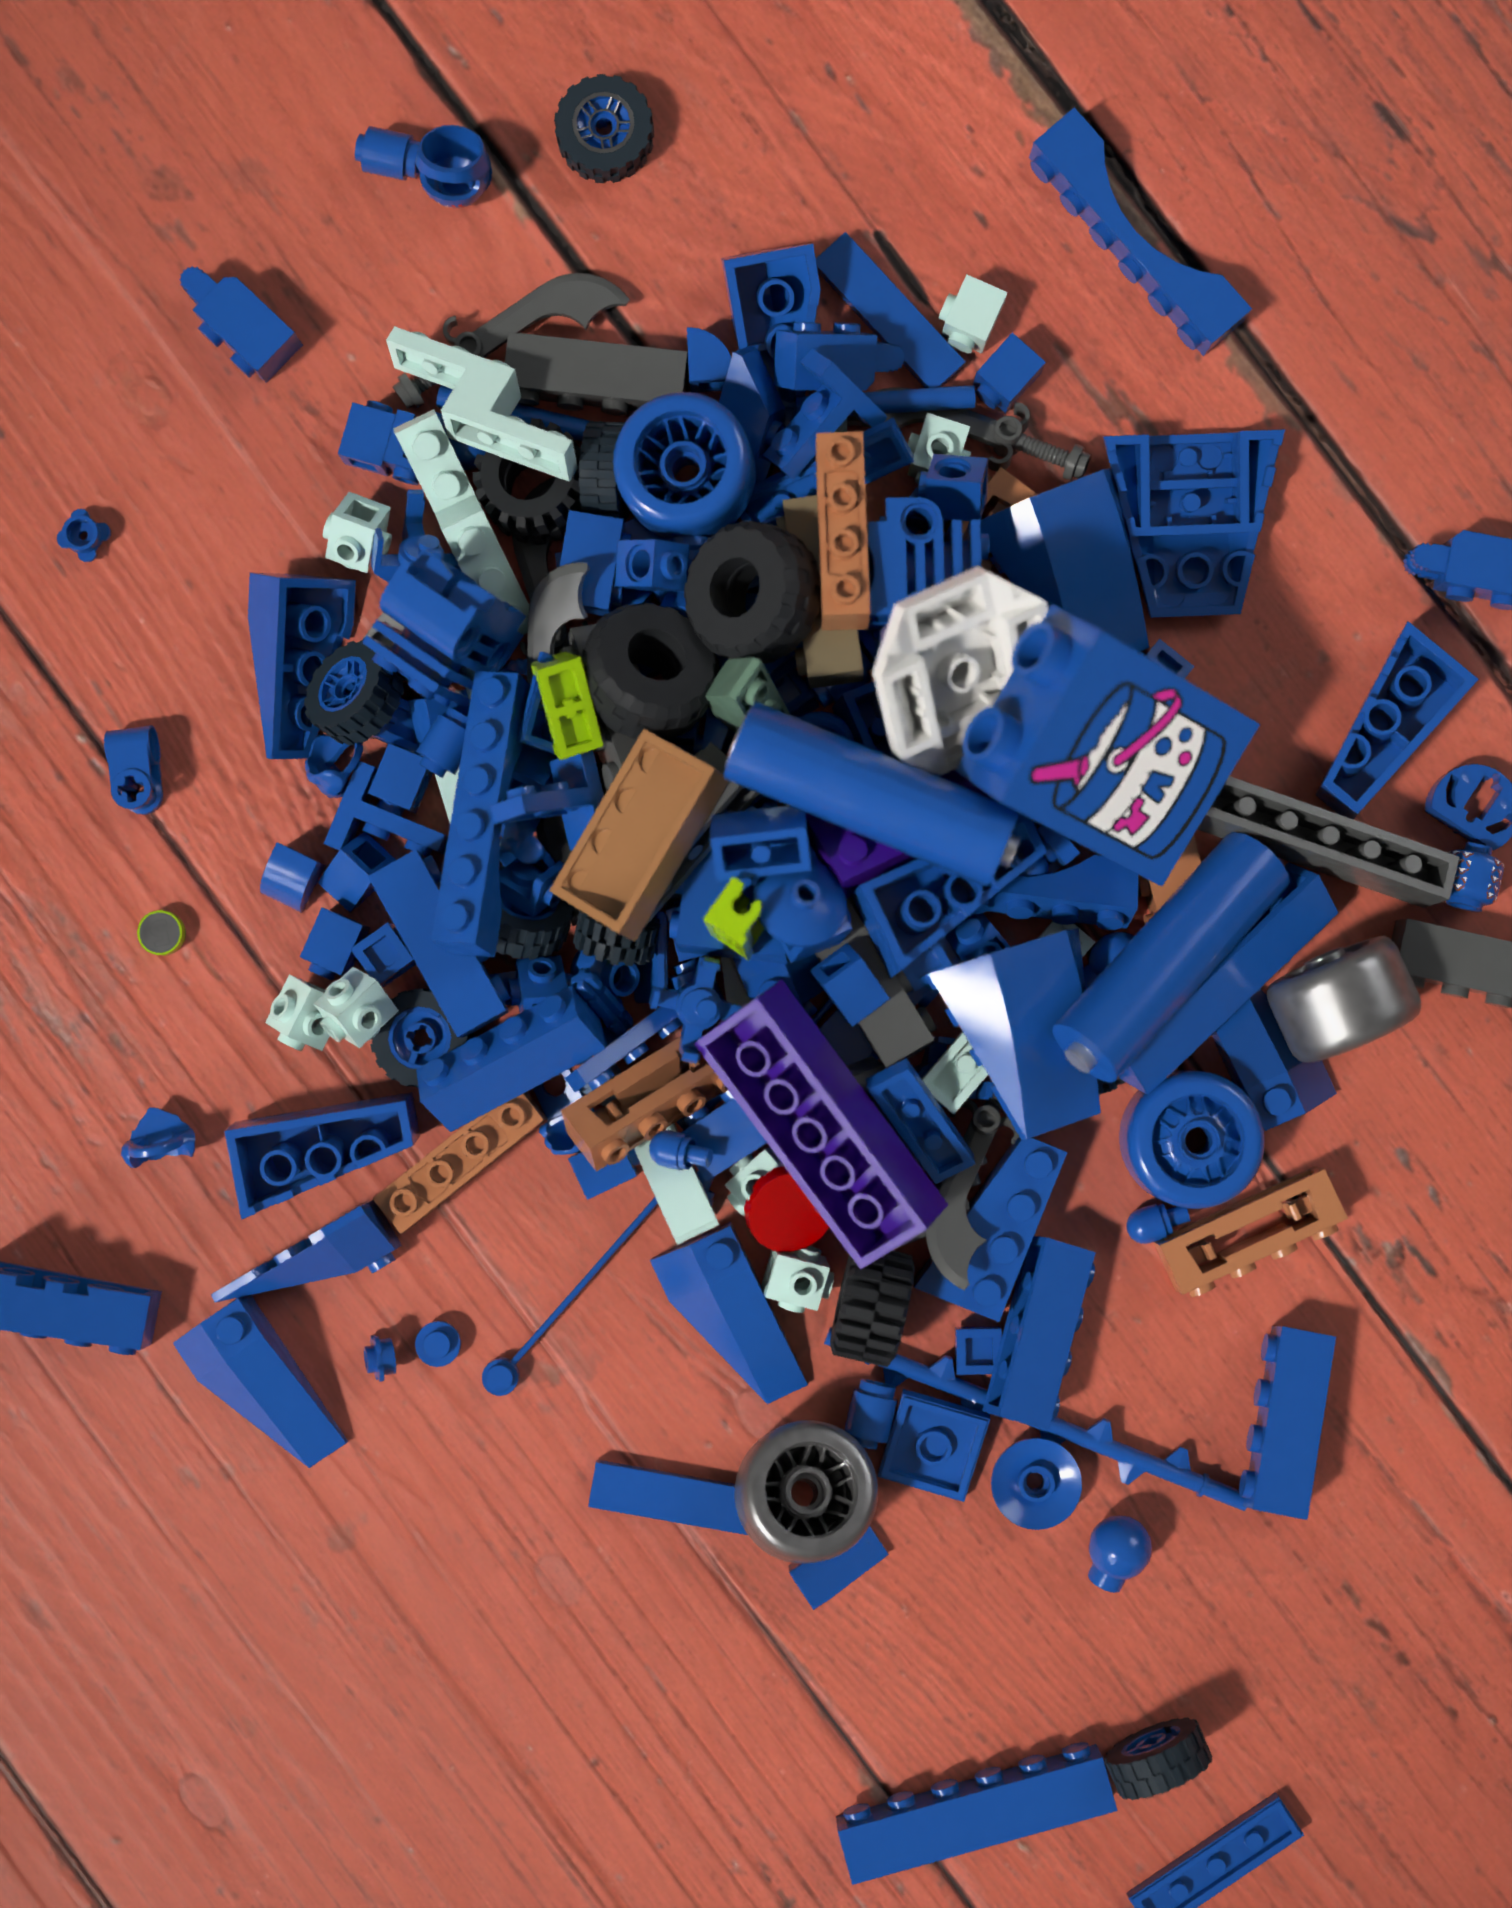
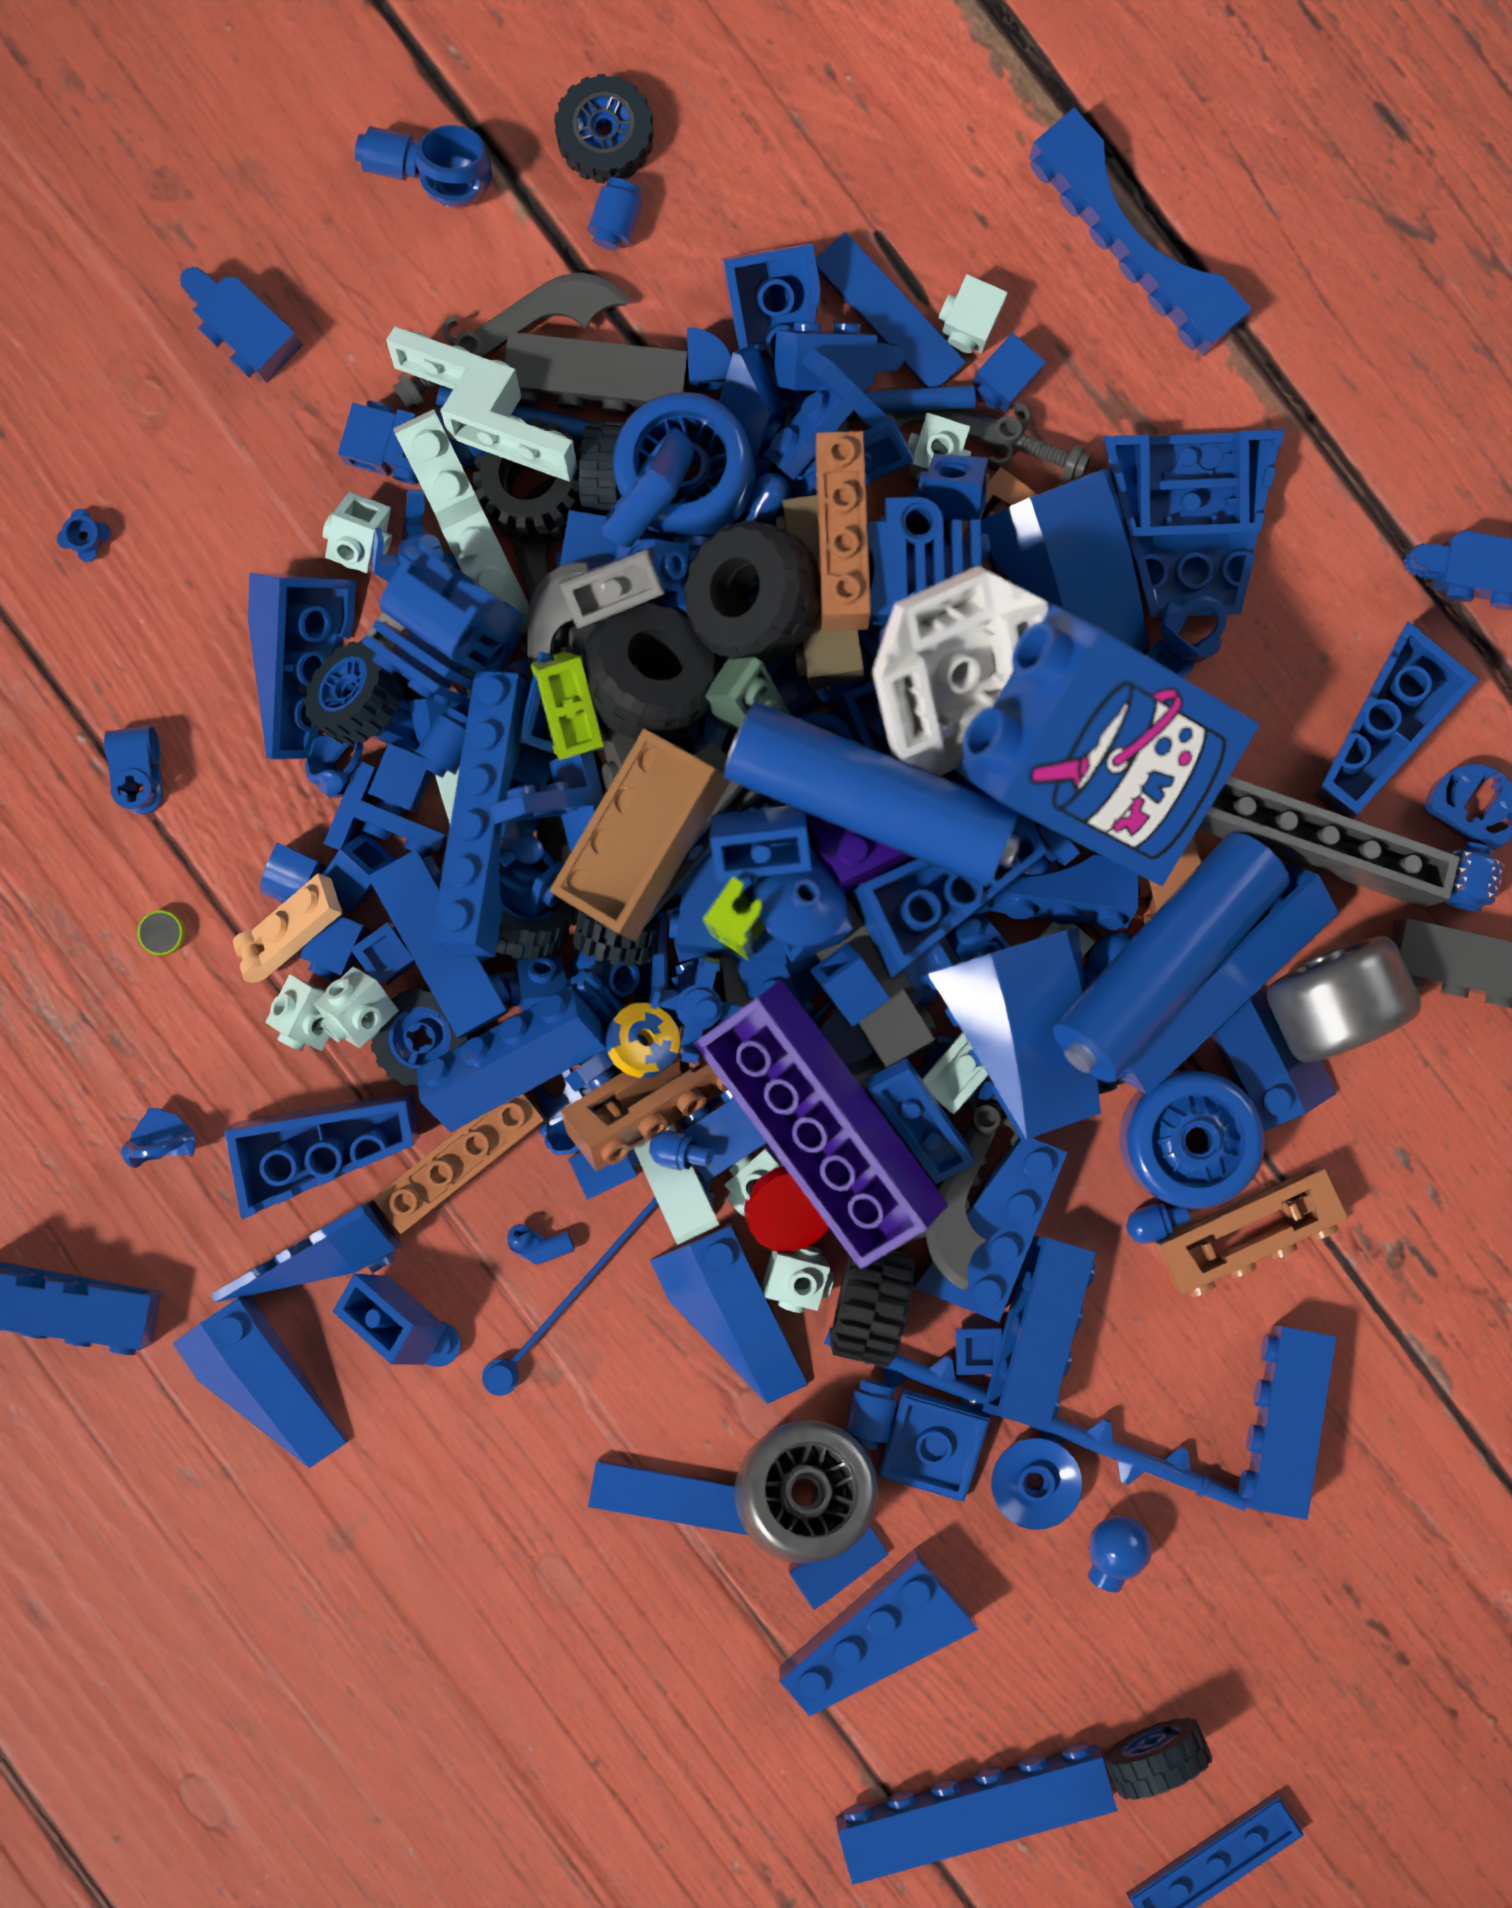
blue plate [364,1335,396,1382] -> none
none -> light nougat plate [233,873,342,983]
none -> blue brick [332,1273,447,1365]
none -> blue arm [507,1224,575,1265]
none -> light grey slope [558,549,664,629]
none -> blue brick [587,177,643,250]
none -> blue brick [601,428,694,547]
none -> yellow piece [605,1003,681,1078]
none -> blue cylinder [745,473,790,523]
none -> blue wedge [779,1548,978,1717]
none -> blue piece [1160,595,1227,664]

